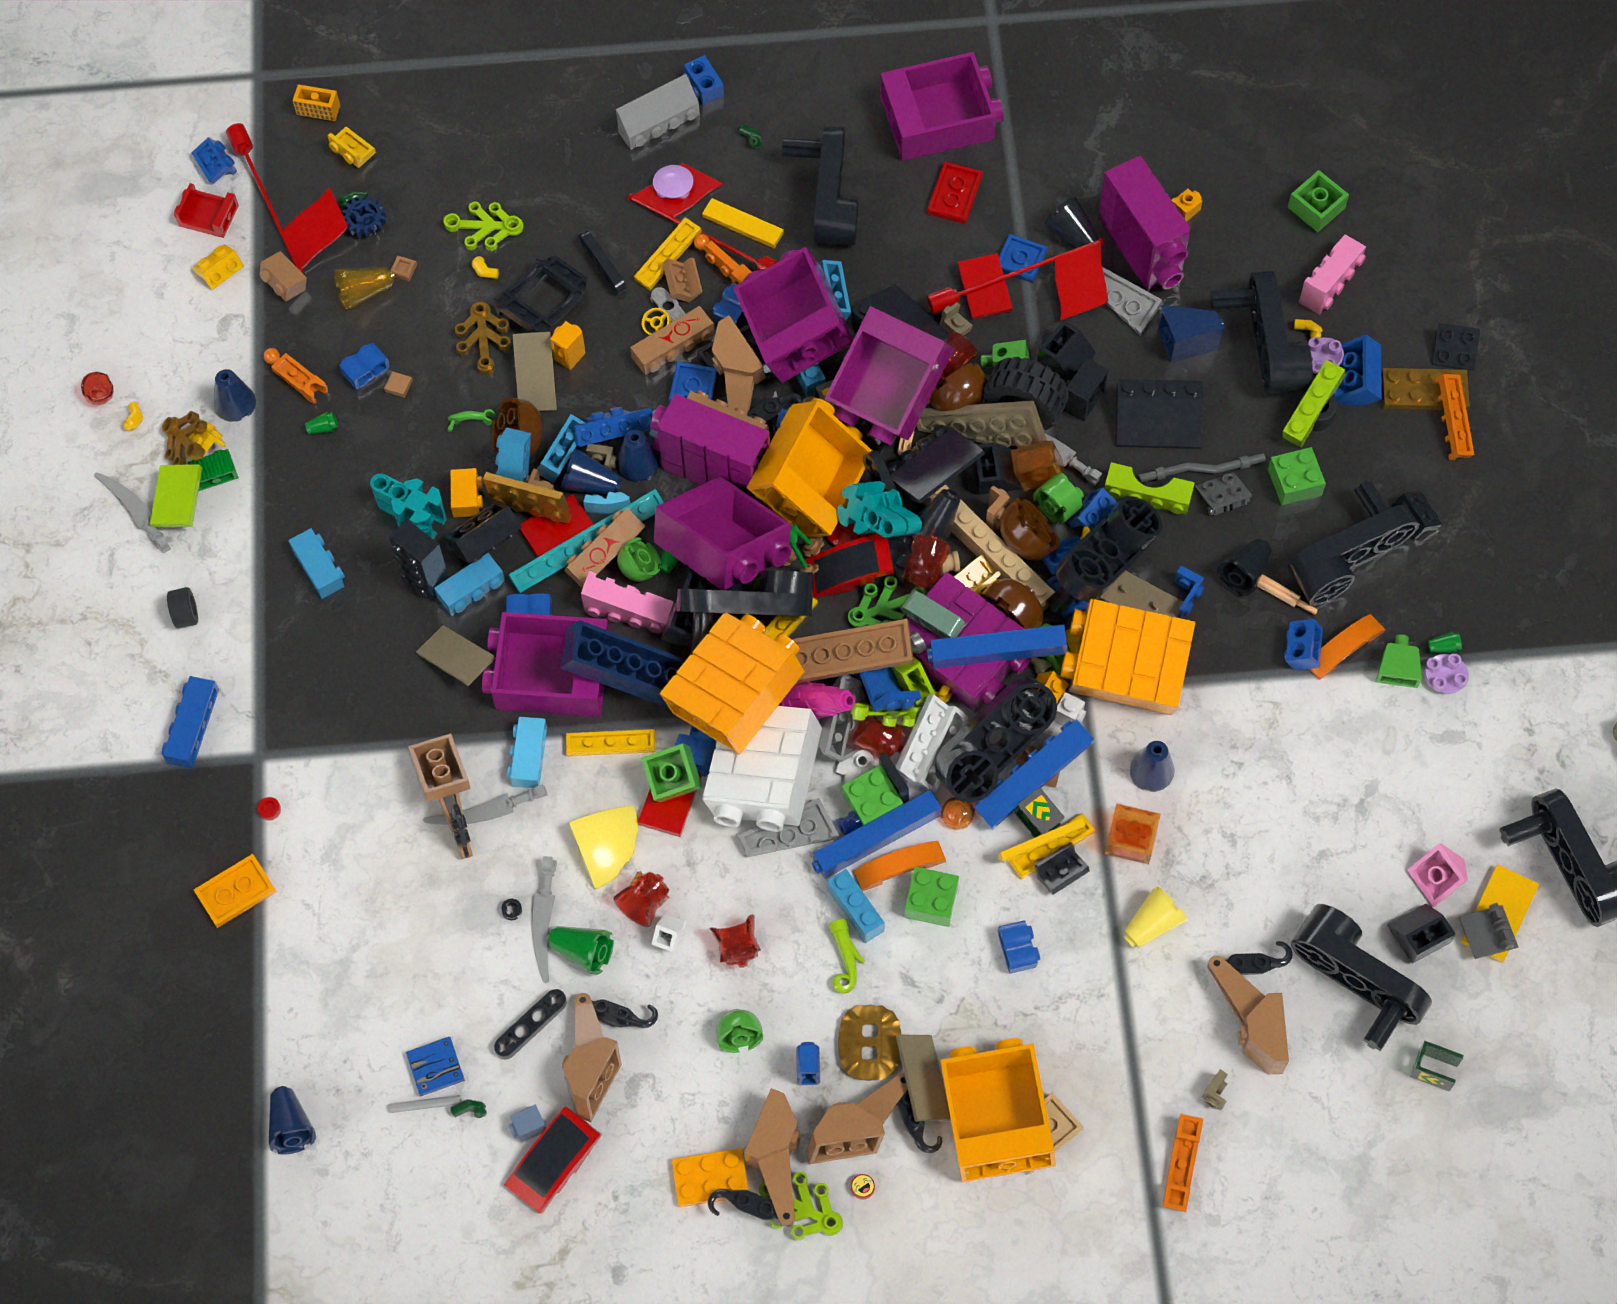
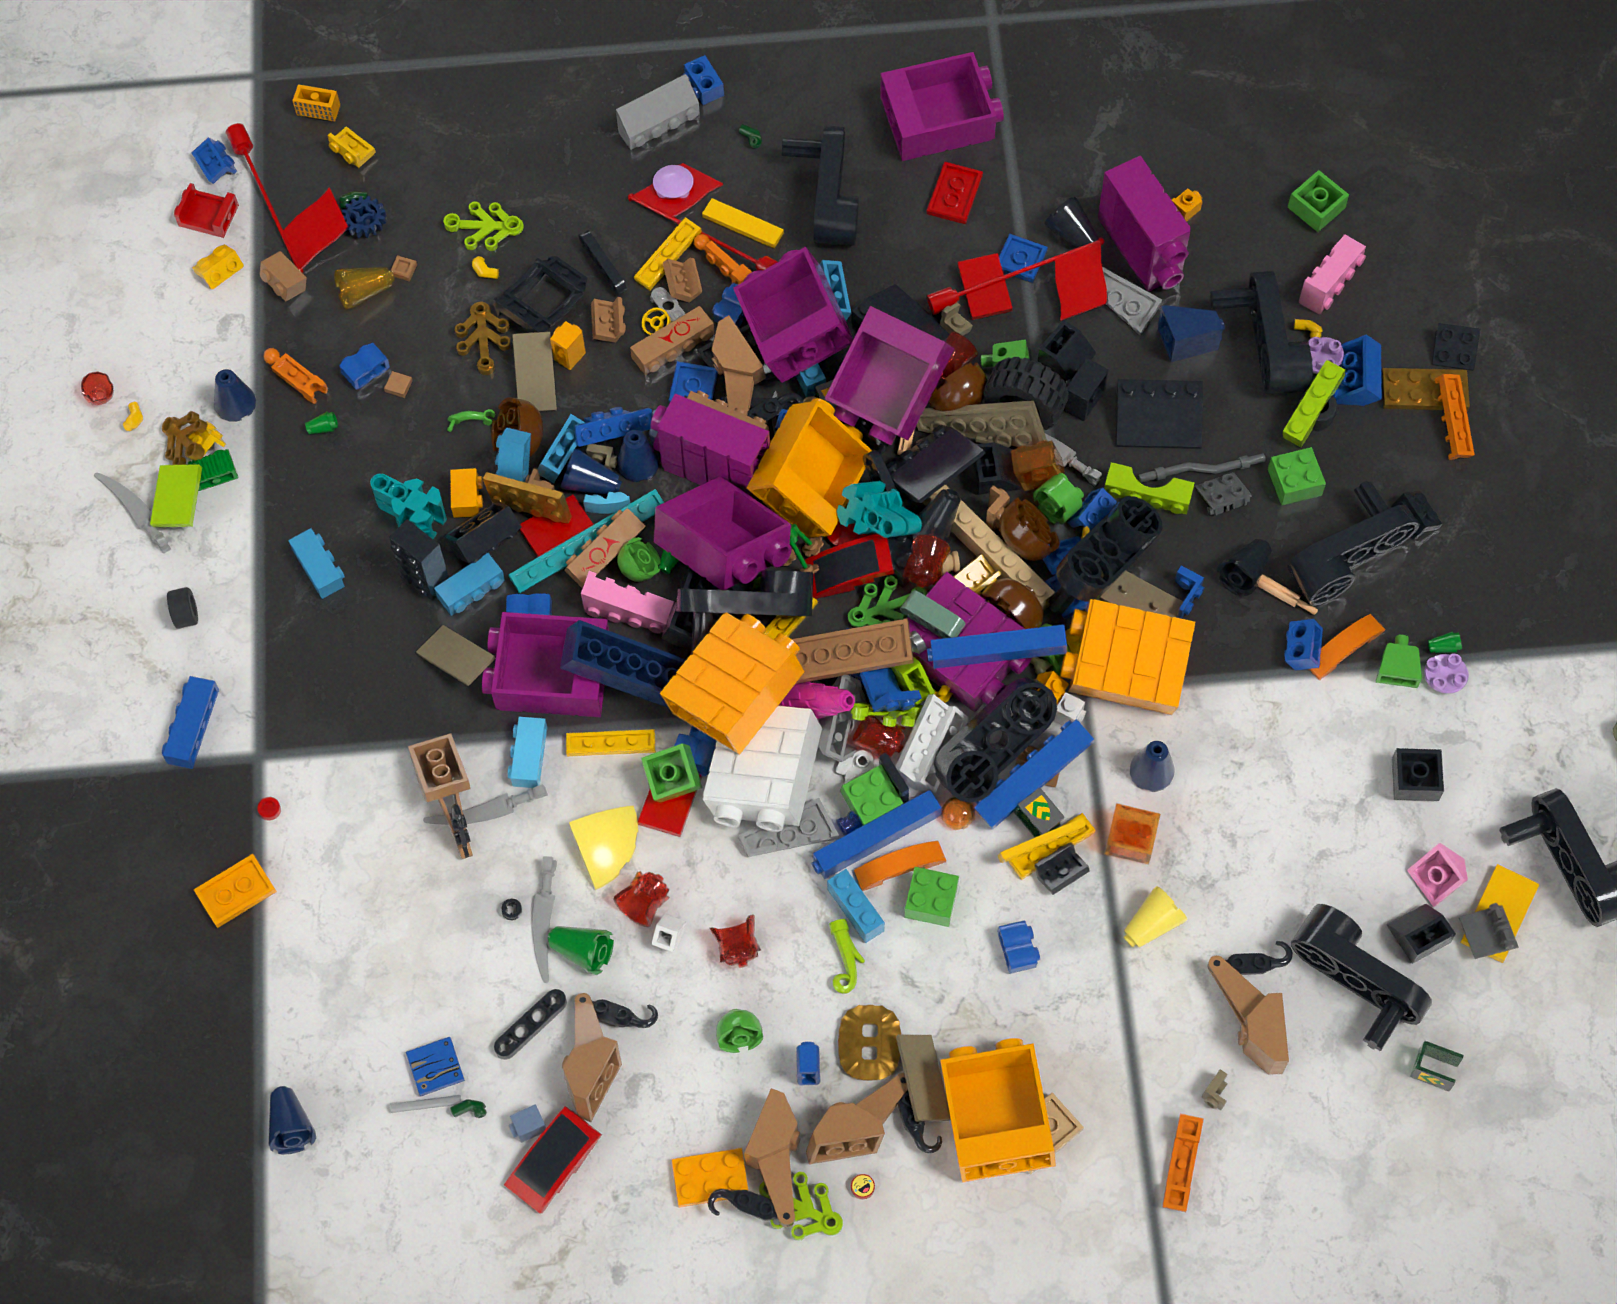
none -> medium nougat bracket [591,297,626,343]
none -> black brick [1392,748,1444,801]

